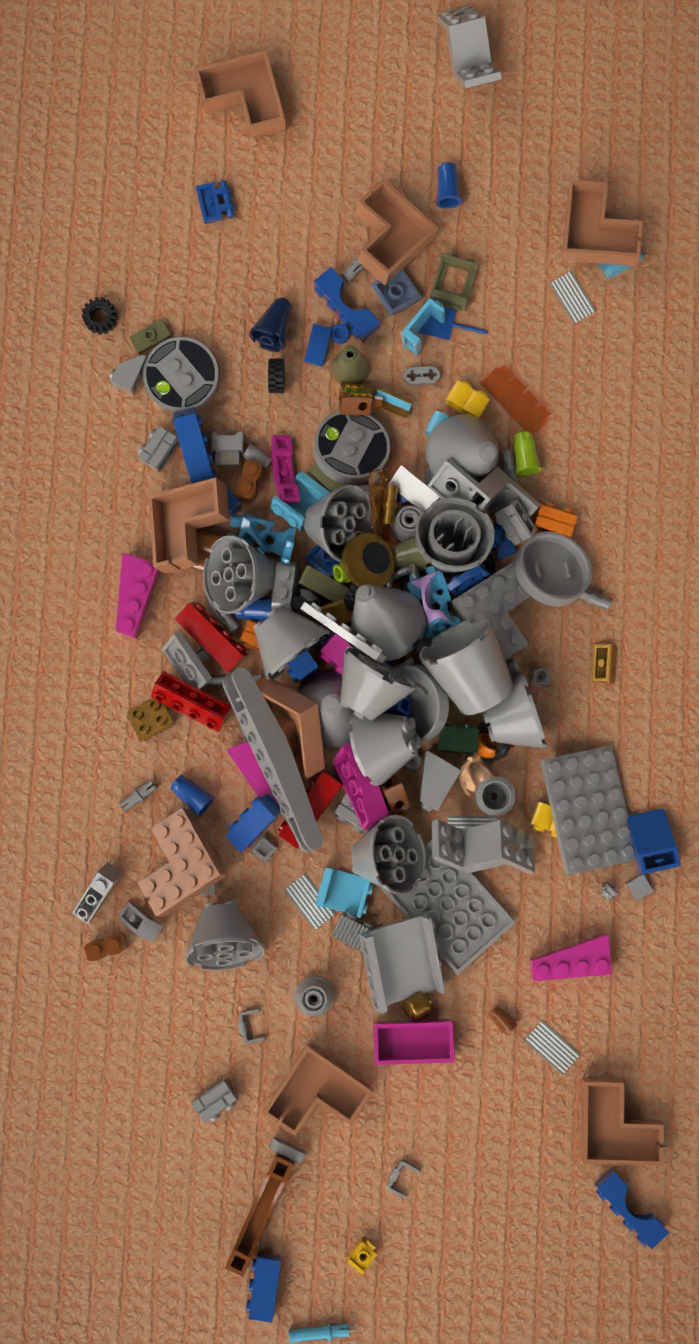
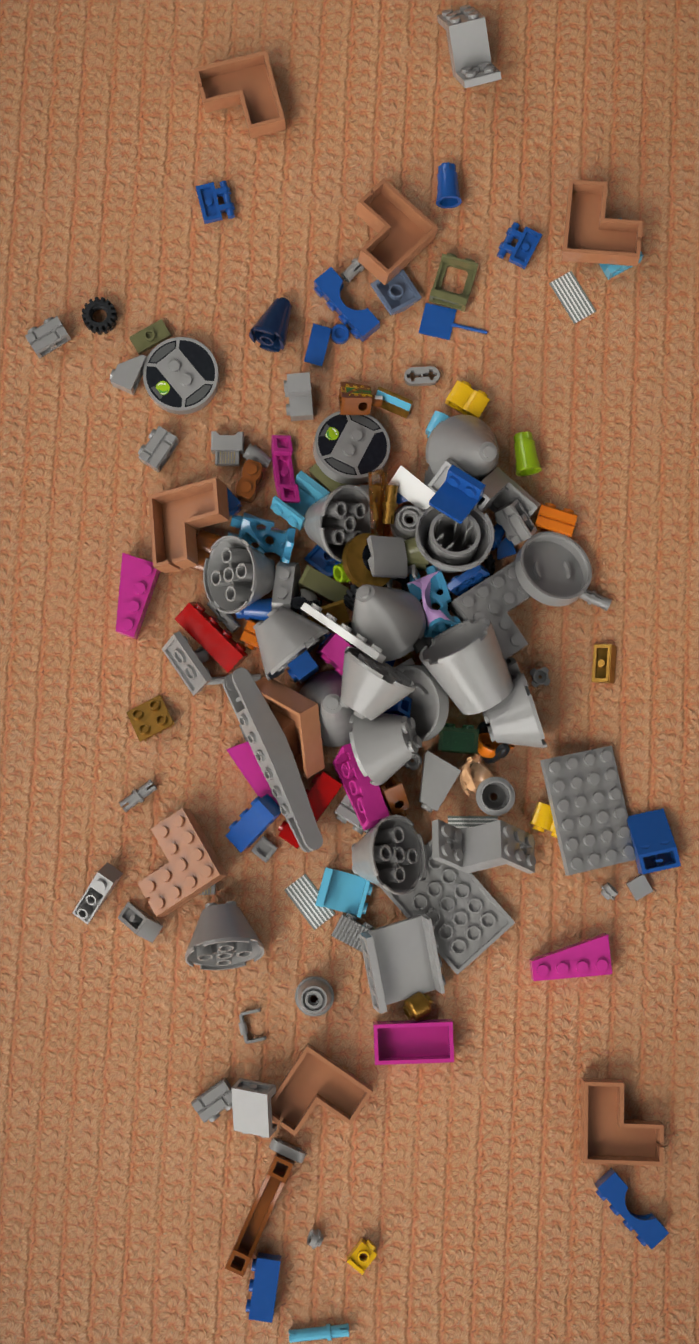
dark orange brick [84,933,129,961] -> none
red brick [151,671,231,732] -> none
blue plant [170,775,215,817] -> none
blue wedge [173,407,218,484] -> none
black tyre [268,359,285,393] -> none
olive cone [332,346,369,384] -> none
light grey piece [387,1160,421,1199] -> none
medium azure panel [401,298,445,356] -> none
clear orange windscreen [480,365,551,436] -> none
dark orange cone [489,1007,518,1036] -> none
light grey pin [501,450,517,483] -> none
light grey sticker [524,1021,580,1075] -> none
none -> light grey brick [25,316,71,359]
none -> panel [231,1078,277,1138]
none -> light grey brick [284,372,314,421]
none -> light grey plate [307,1229,323,1249]
none -> light grey slope [367,535,407,578]
none -> blue bracket [429,465,486,524]
none -> blue plate [497,222,542,269]

